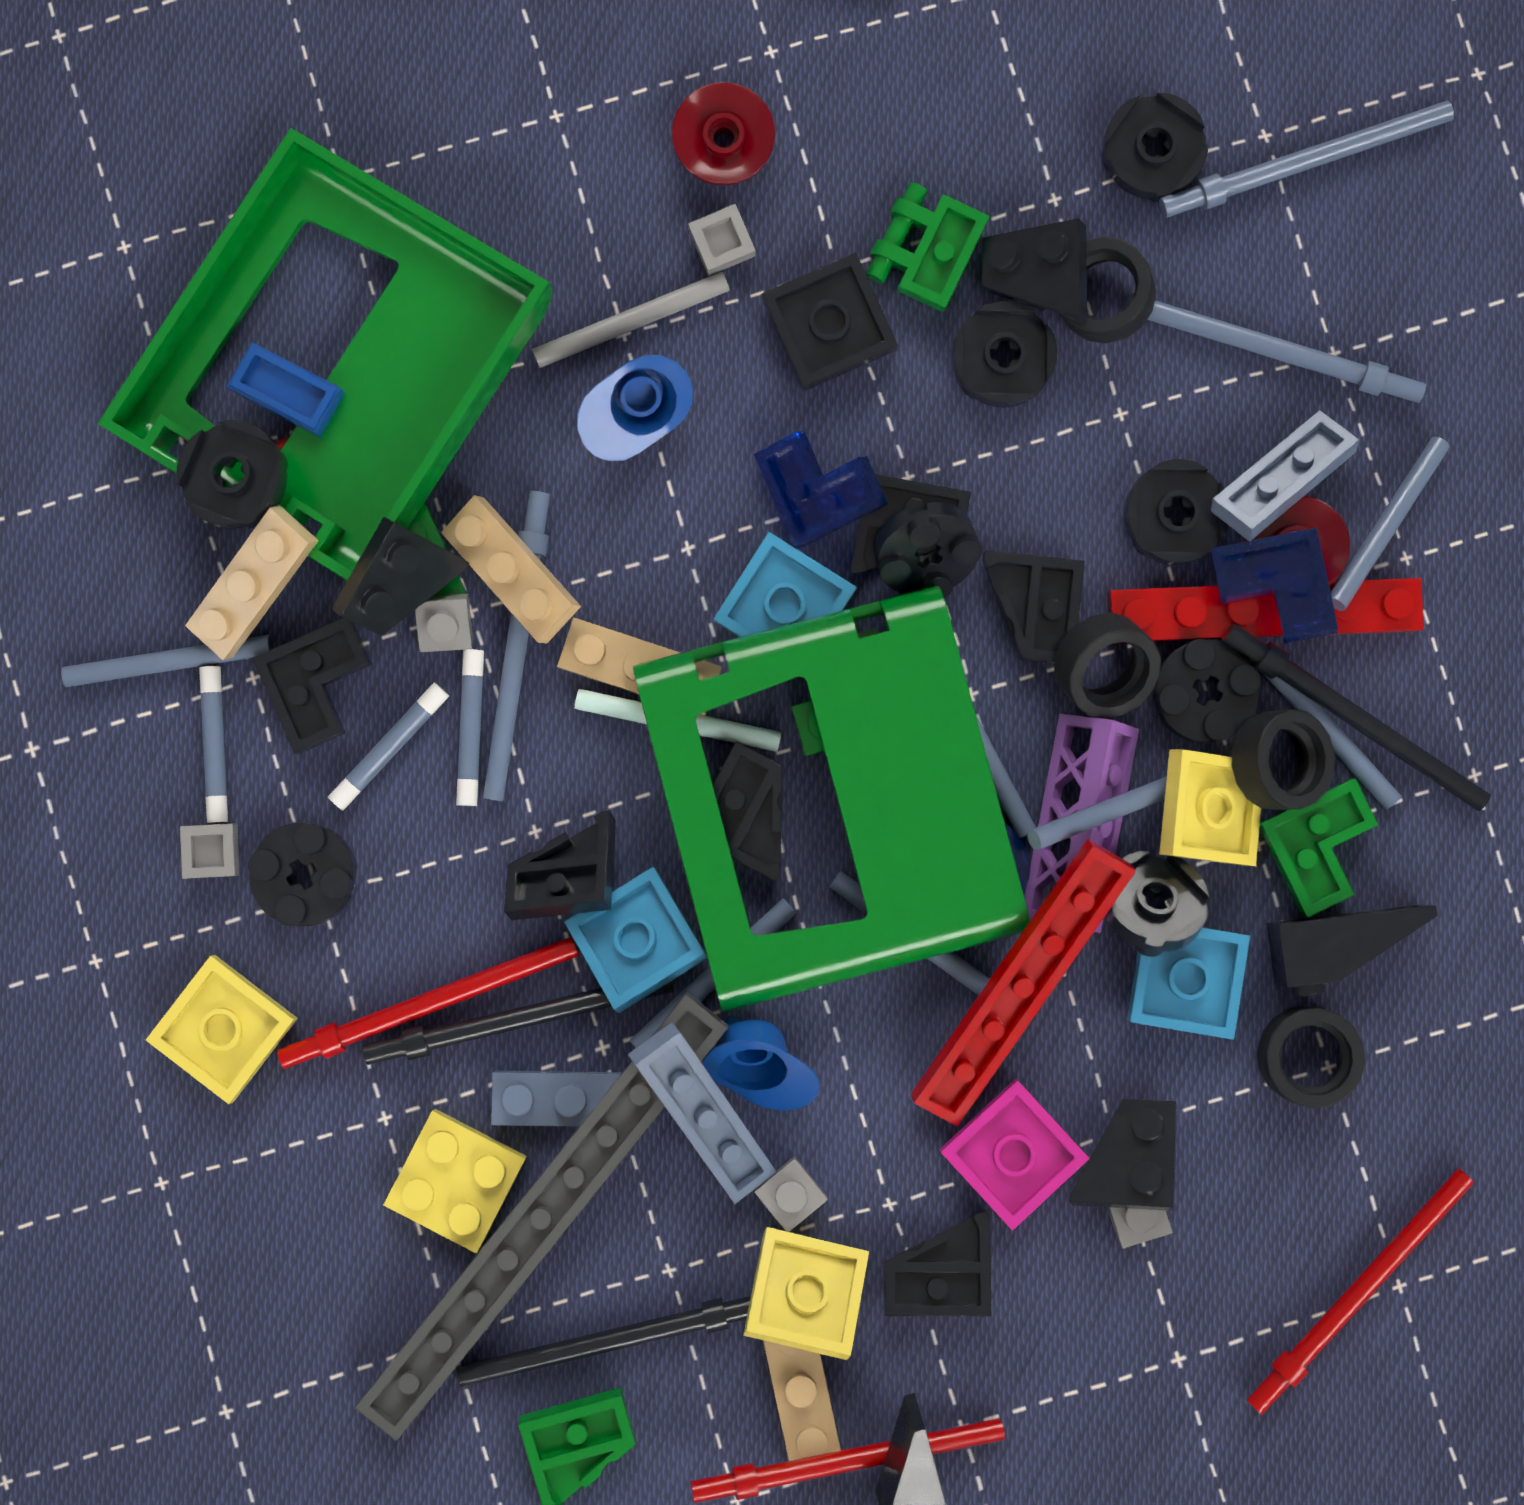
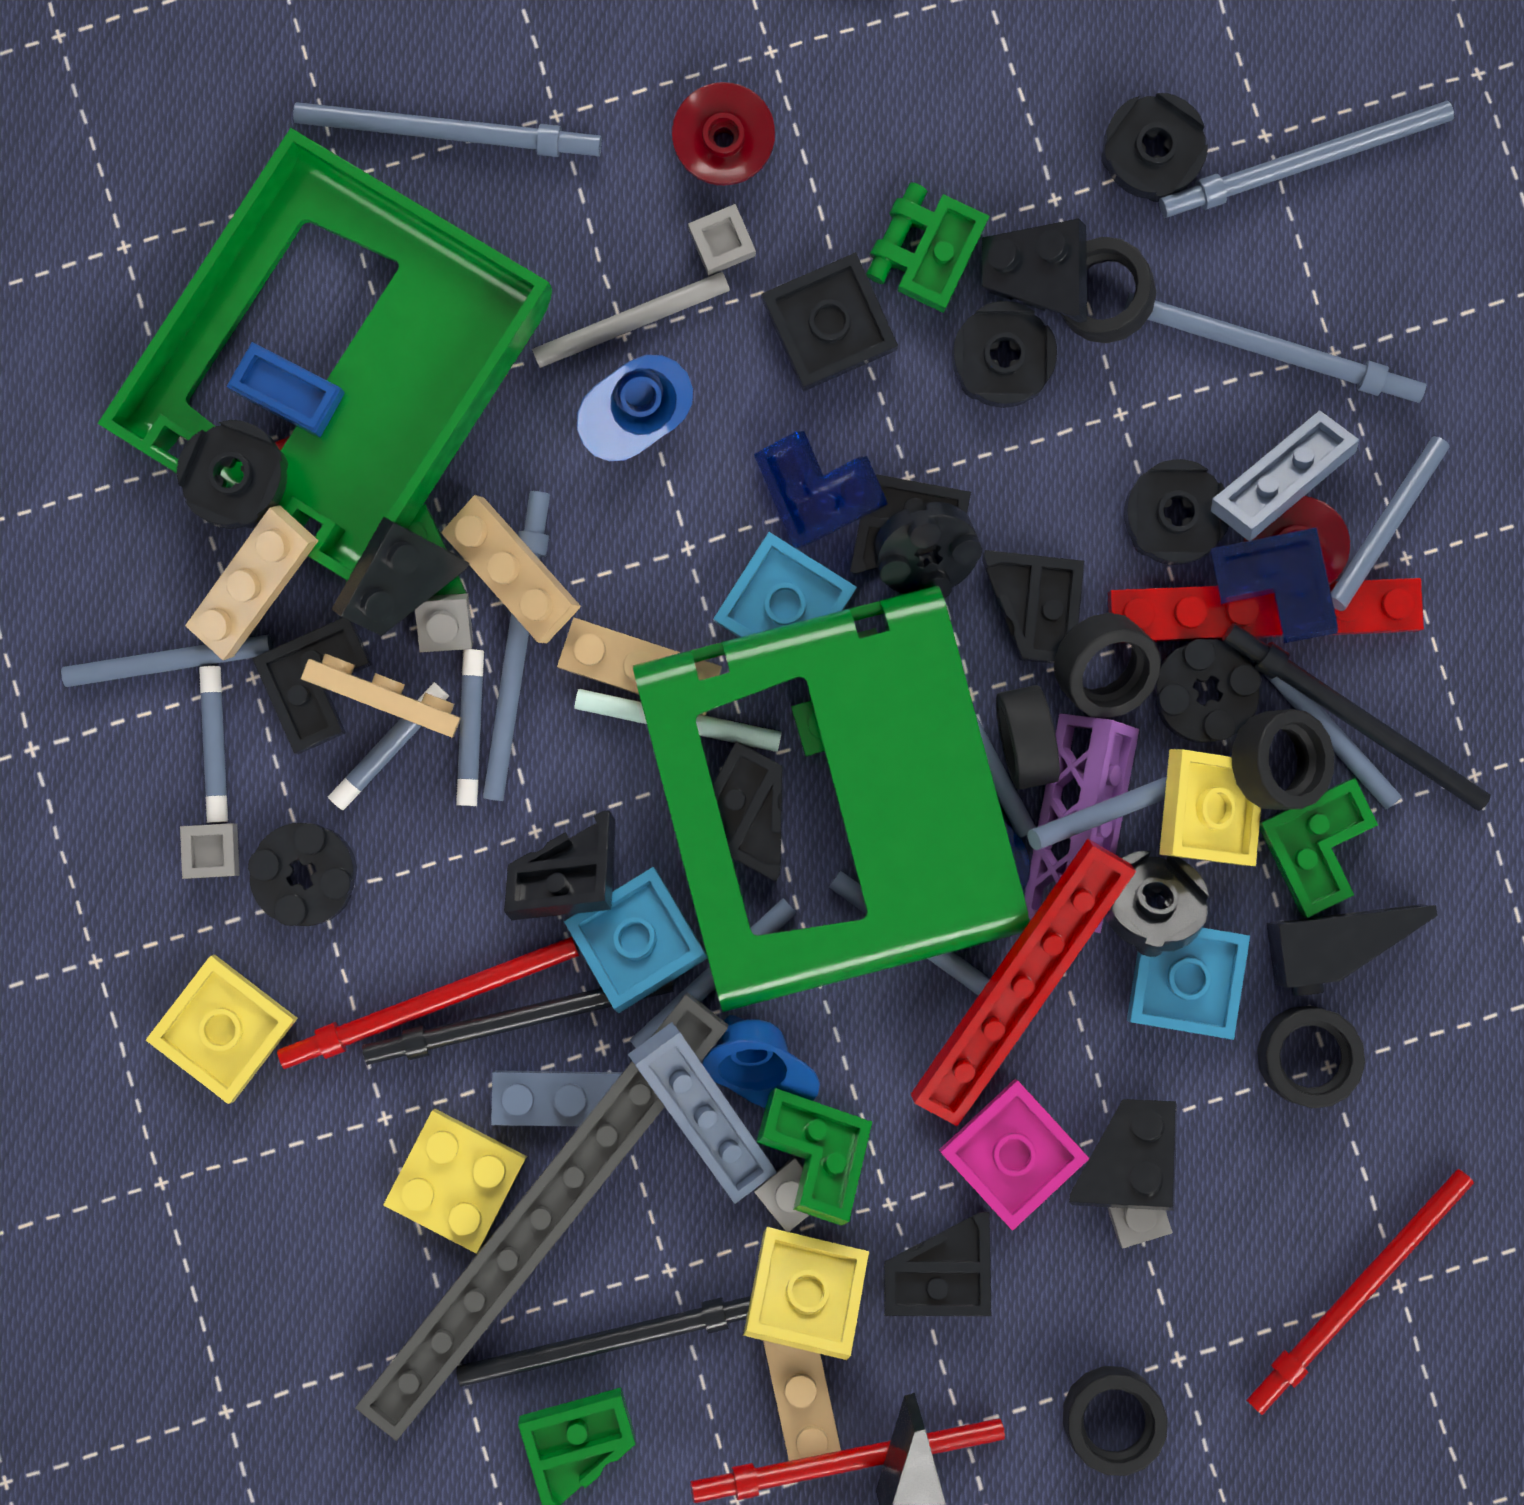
none -> sand blue bar [293,102,602,157]
none -> tan plate [301,654,461,738]
none -> green plate [757,1088,872,1226]
none -> black tyre [996,685,1060,790]
none -> black tyre [1063,1366,1168,1476]

